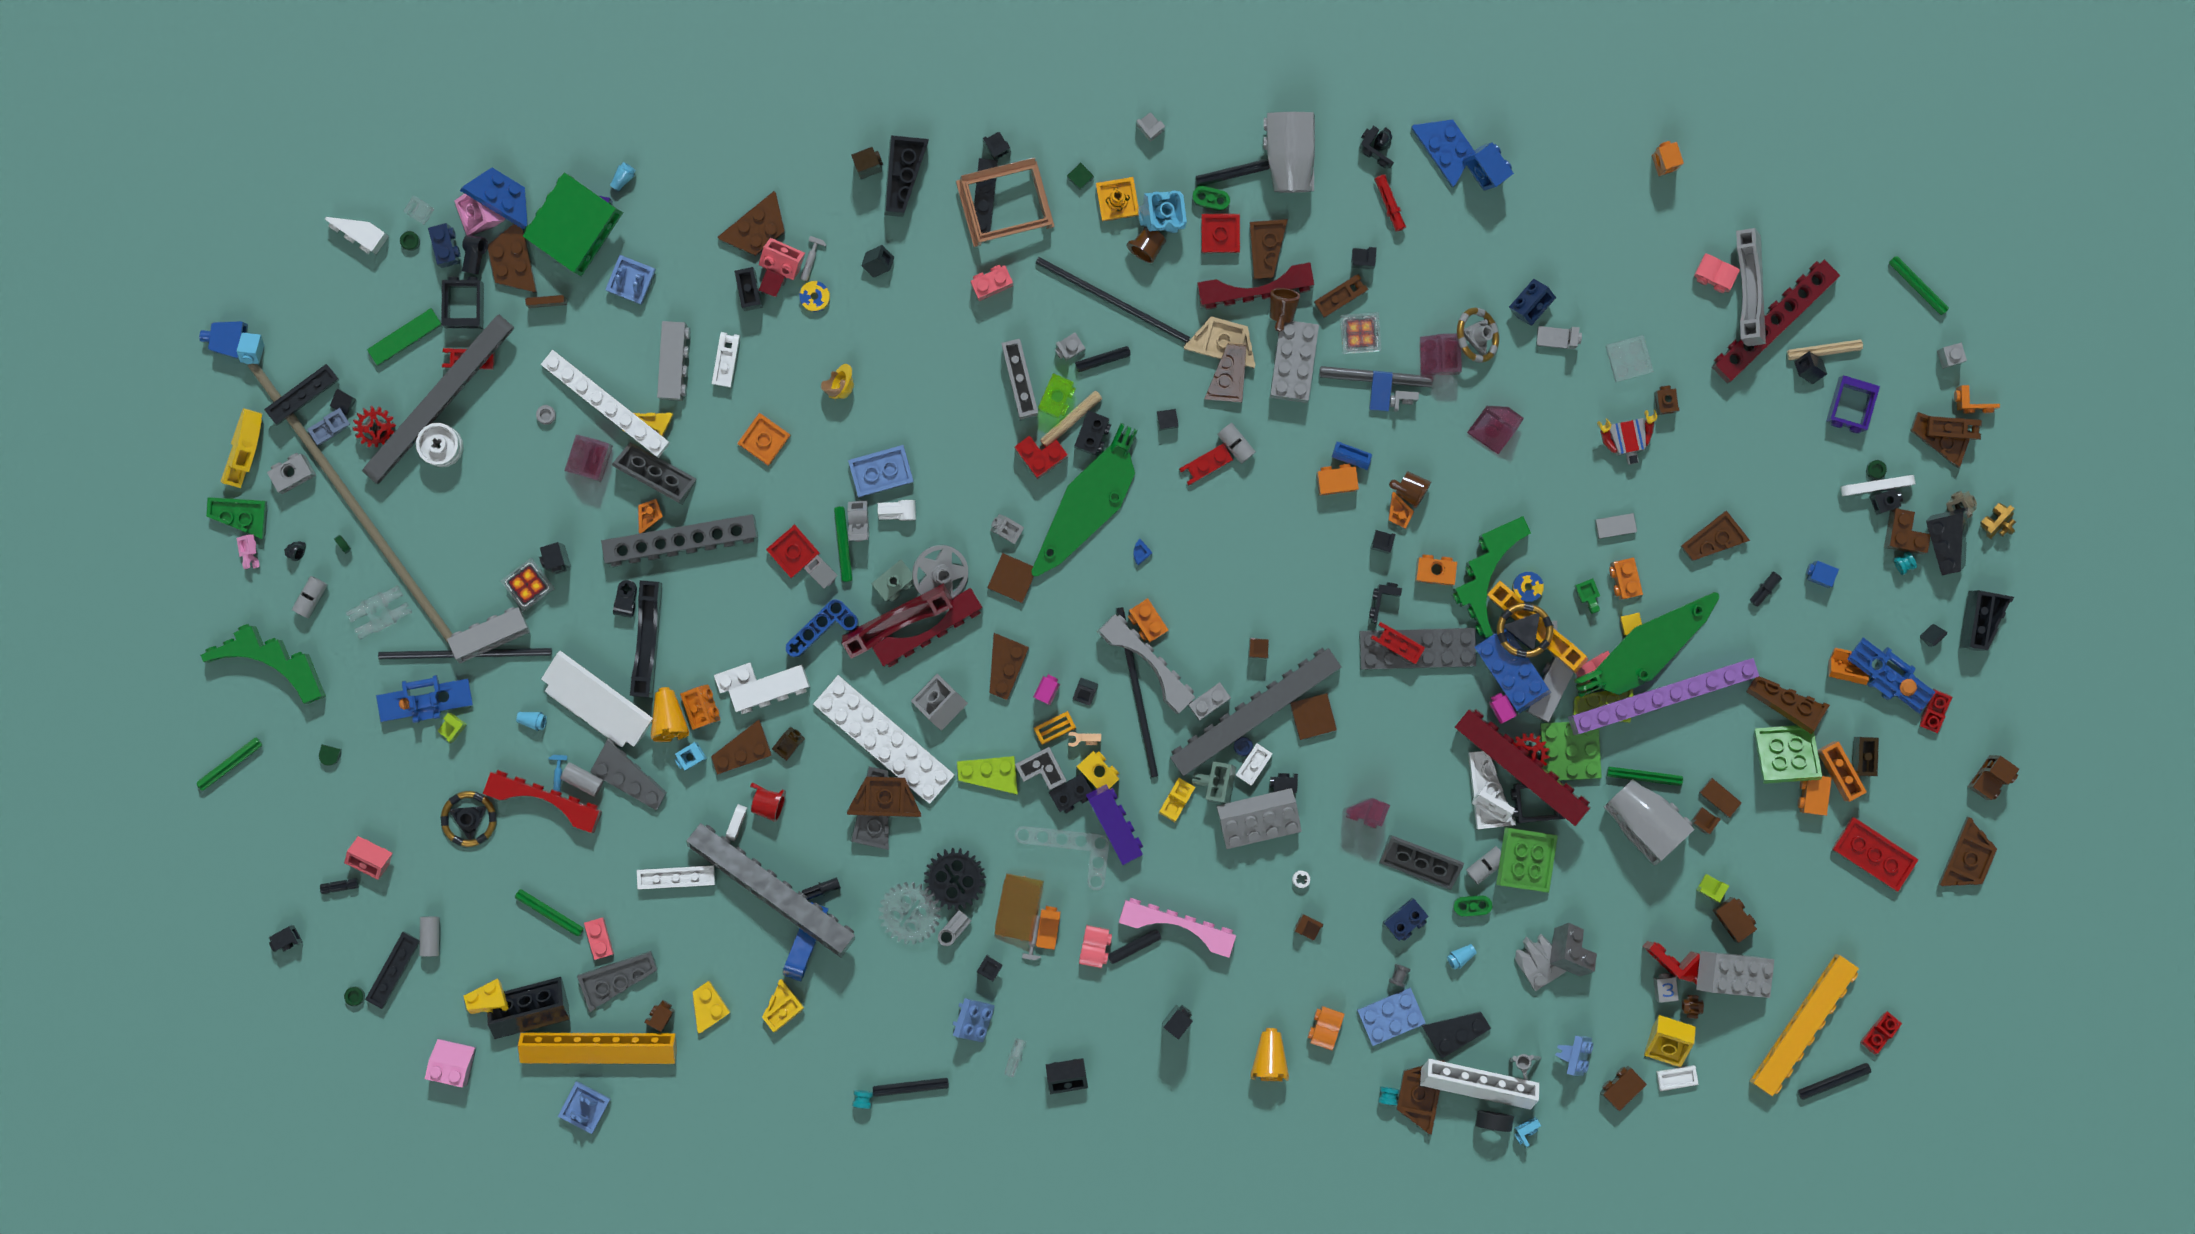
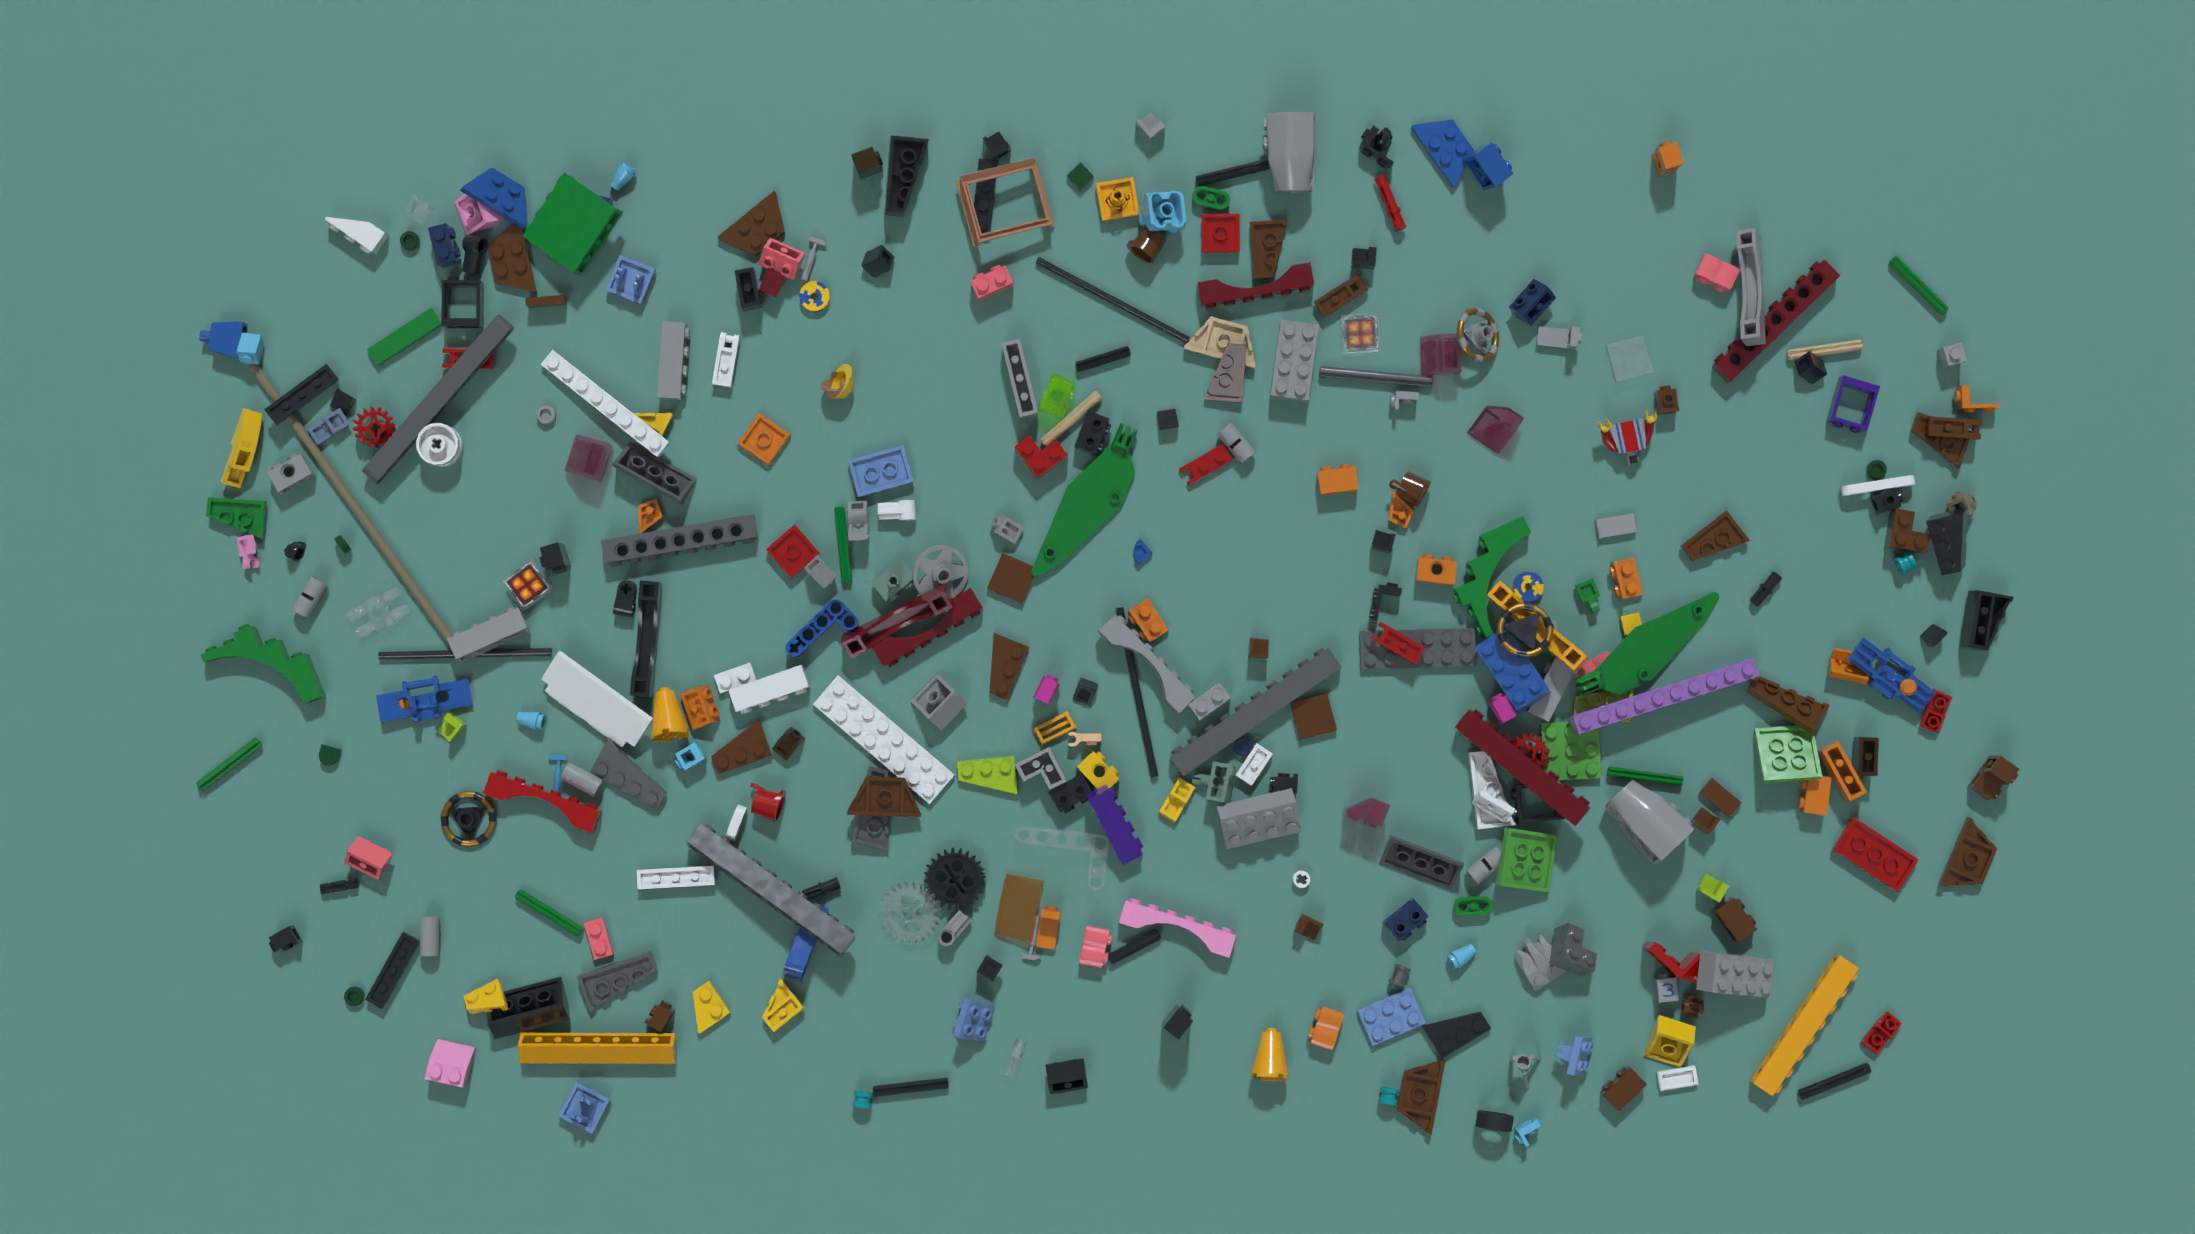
light grey bracket [1055,333,1085,361] -> none
reddish brown hat [1269,288,1300,332] -> none
blue tile [1332,442,1373,470] -> none
blue tile [1369,371,1393,411] -> none
white brick [1420,1059,1539,1110] -> none
blue brick [1806,561,1839,588] -> none
pearl gold hips [1980,503,2016,539] -> none

